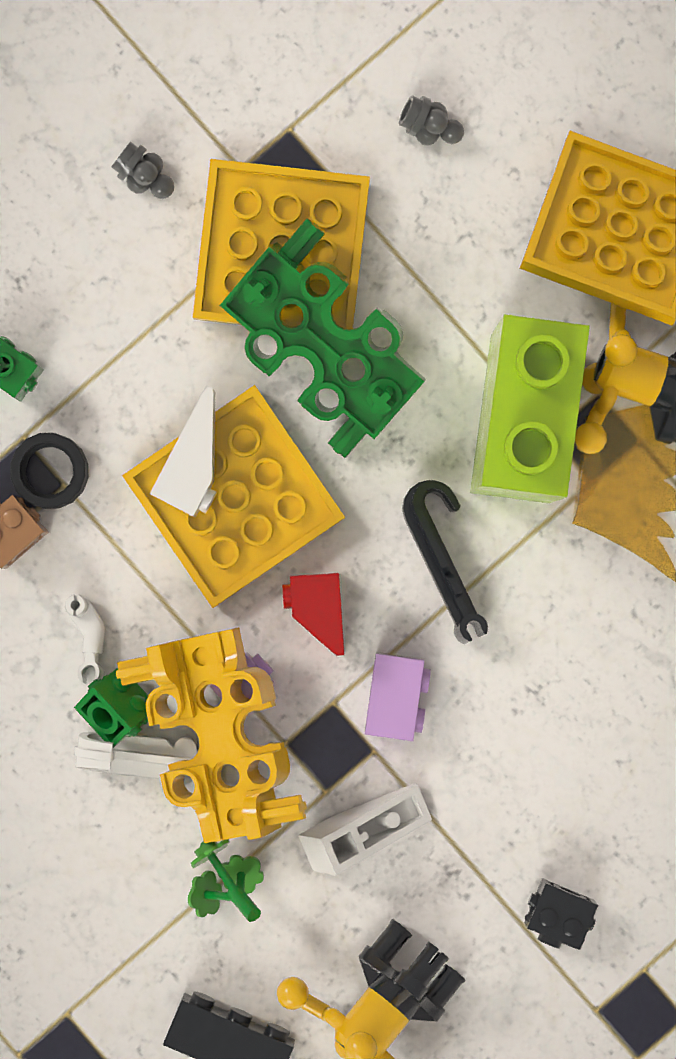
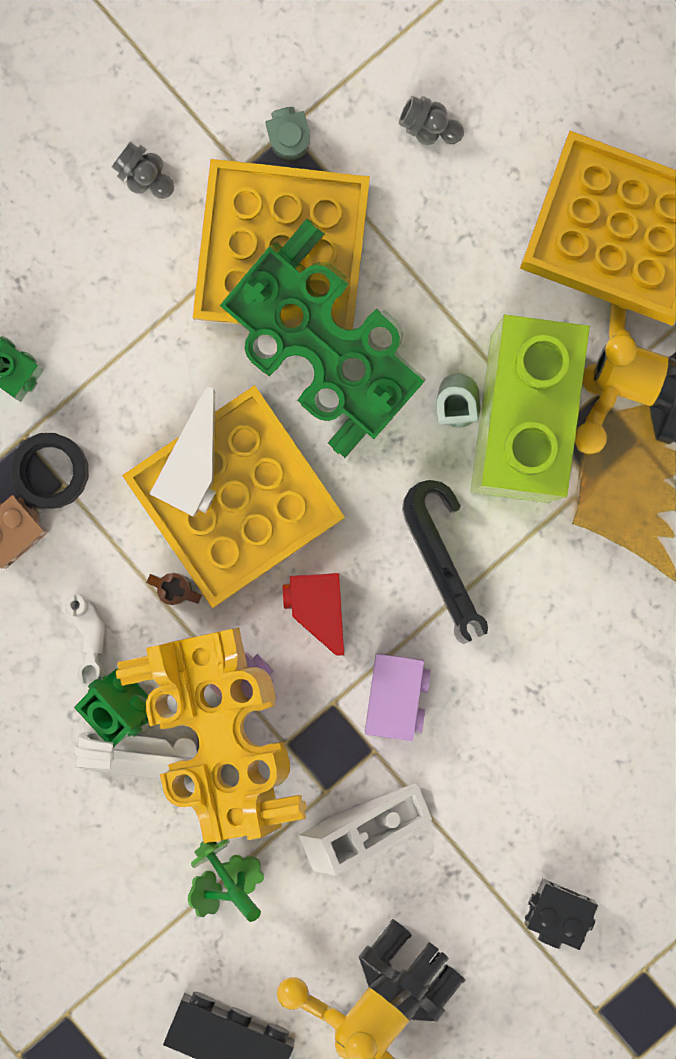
none -> reddish brown piece [146,573,202,605]
none -> sand green plate [265,107,310,161]
none -> sand green plate [436,373,481,427]

